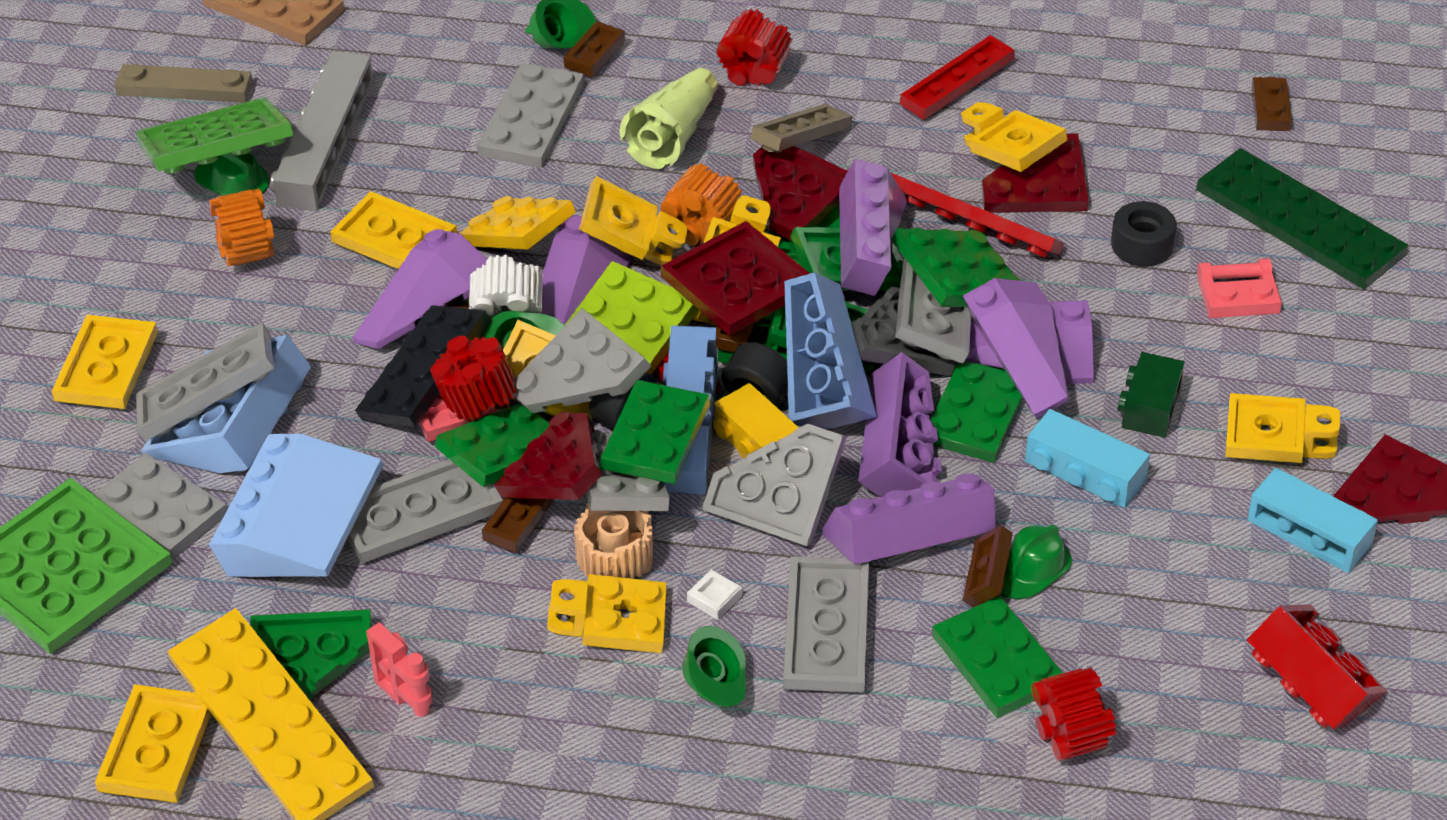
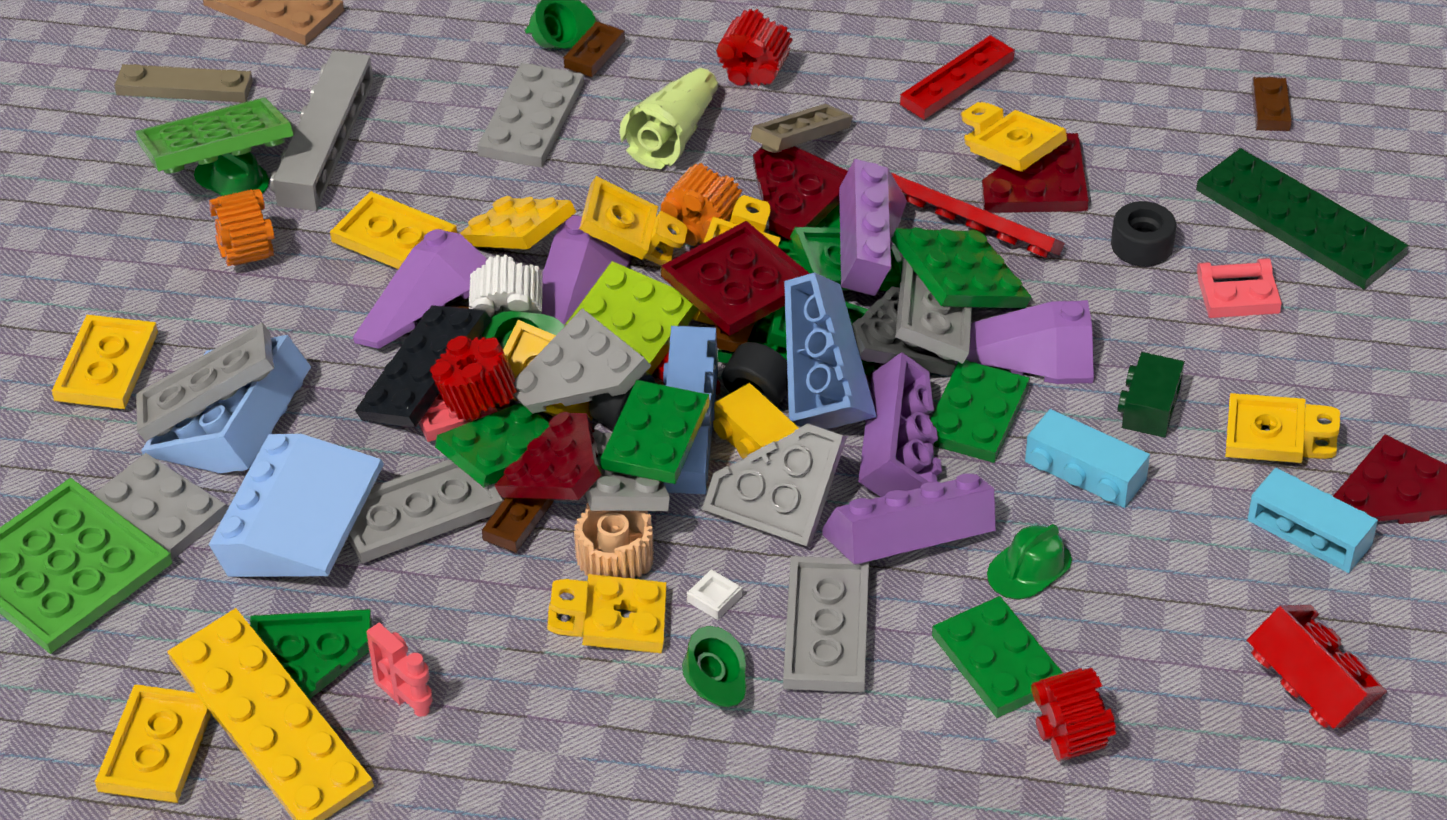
reddish brown plate [962,525,1013,607] -> none
medium lavender wedge [963,278,1069,419] -> none

